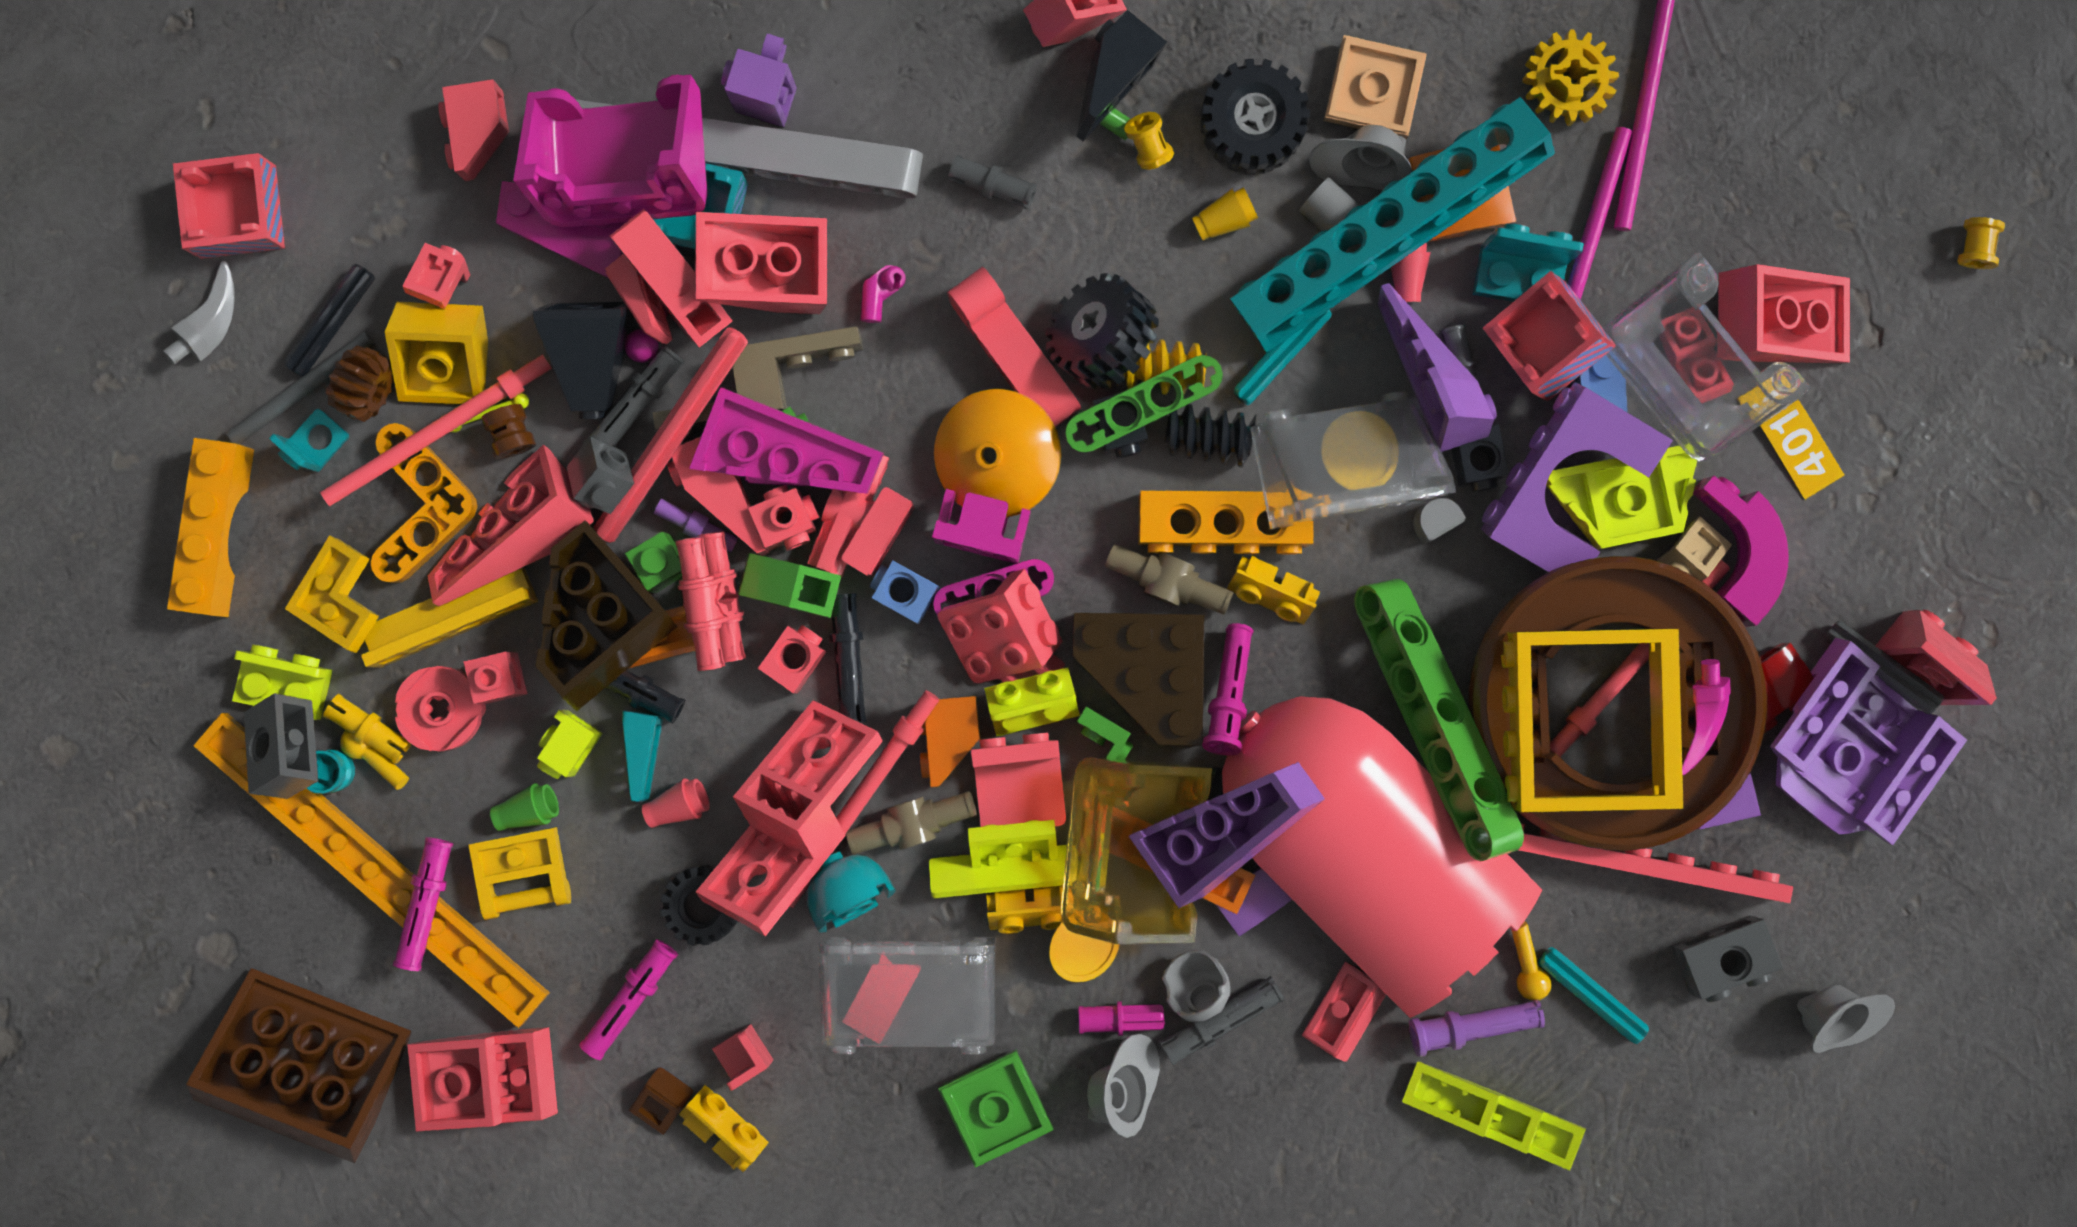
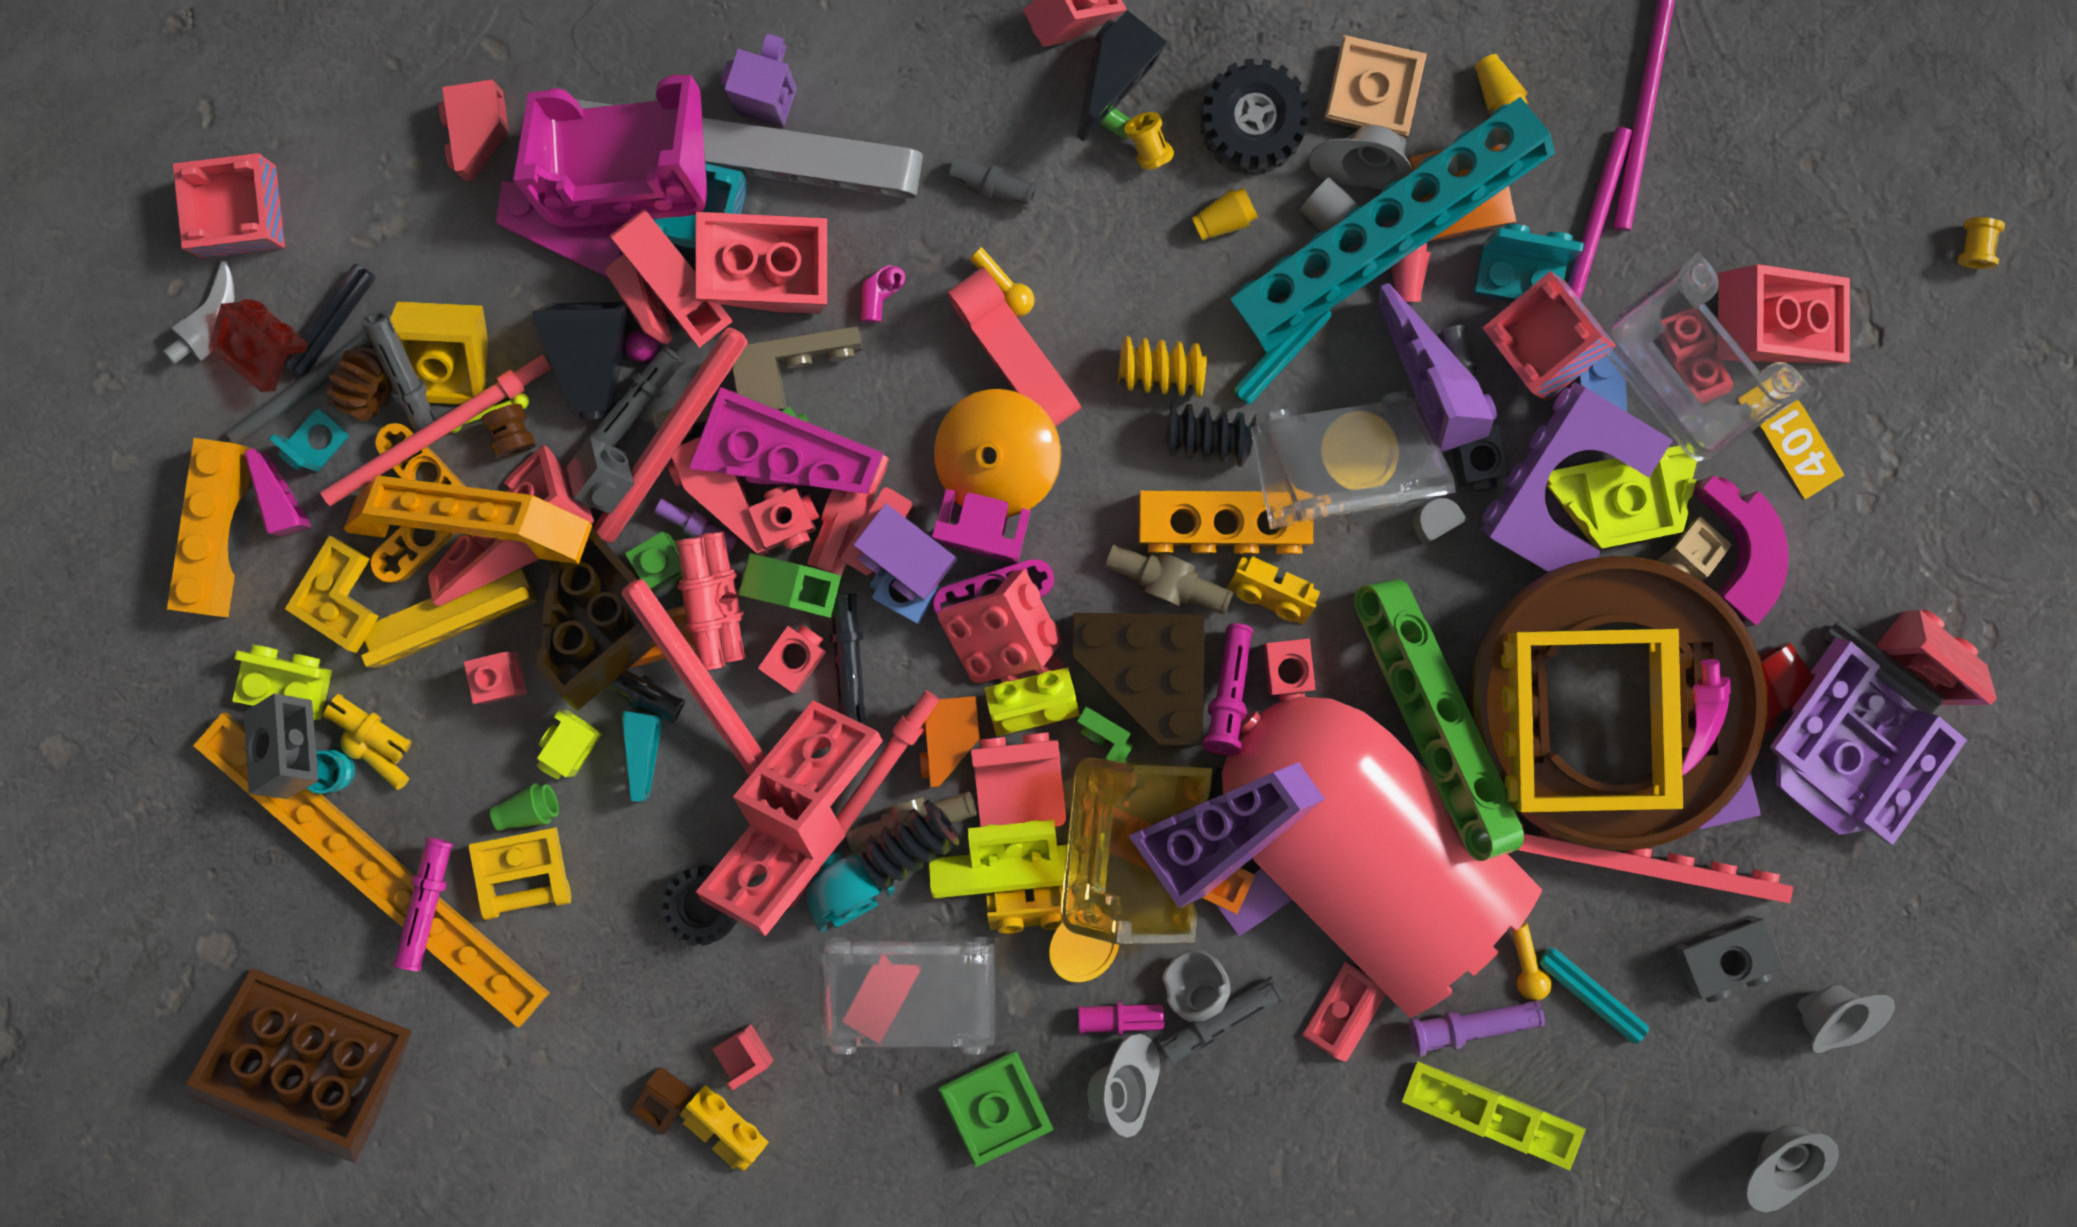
coral plate [395,666,486,752] -> none
coral bracket [402,243,470,309] -> none
coral slope [407,1027,558,1131] -> none
dark pink pin [579,939,678,1060] -> none
coral cone [642,778,710,828] -> none
black wheel [1046,273,1159,389] -> none
bright green beam [1065,355,1223,453] -> none
black brick [1091,392,1148,459] -> none
yellow gear [1522,29,1619,126] -> none
coral bar [1550,560,1730,757] -> none
none -> clear red bracket [209,299,308,393]
none -> dark pink slope [245,448,312,537]
none -> light orange slope [344,475,592,564]
none -> dark grey pin [361,310,437,433]
none -> coral axle [622,579,766,777]
none -> medium lavender brick [854,503,957,601]
none -> black piece [861,799,959,890]
none -> yellow bar [969,247,1034,317]
none -> coral brick [1262,638,1316,702]
none -> yellow cone [1474,54,1528,115]
none -> light grey piece [1746,1126,1839,1213]

